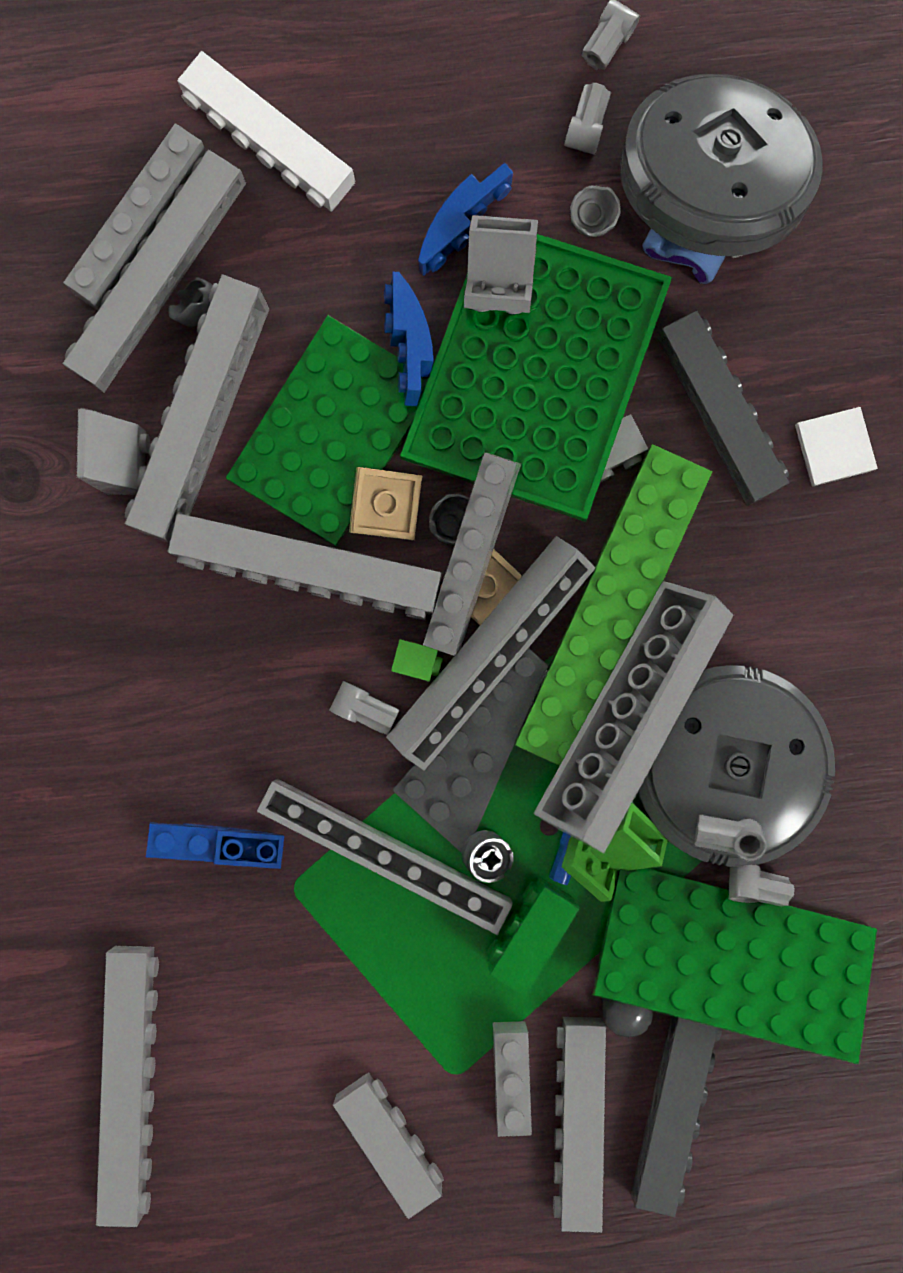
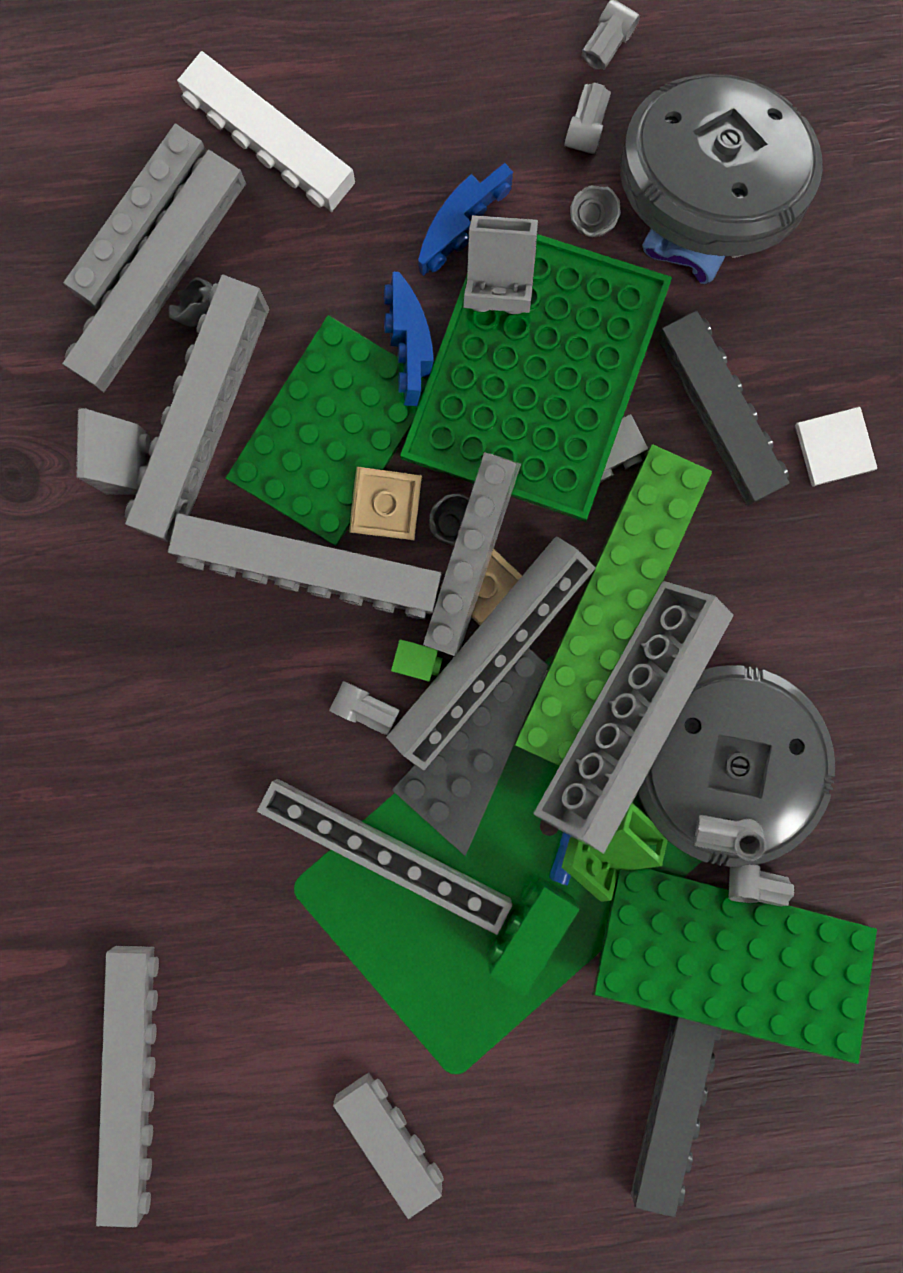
blue slope [146,822,284,869] -> none
dark grey wheel [461,830,513,883] -> none
light grey brick [493,1021,532,1137] -> none
light grey brick [553,1017,606,1232] -> none
dark grey hair [602,998,653,1038] -> none

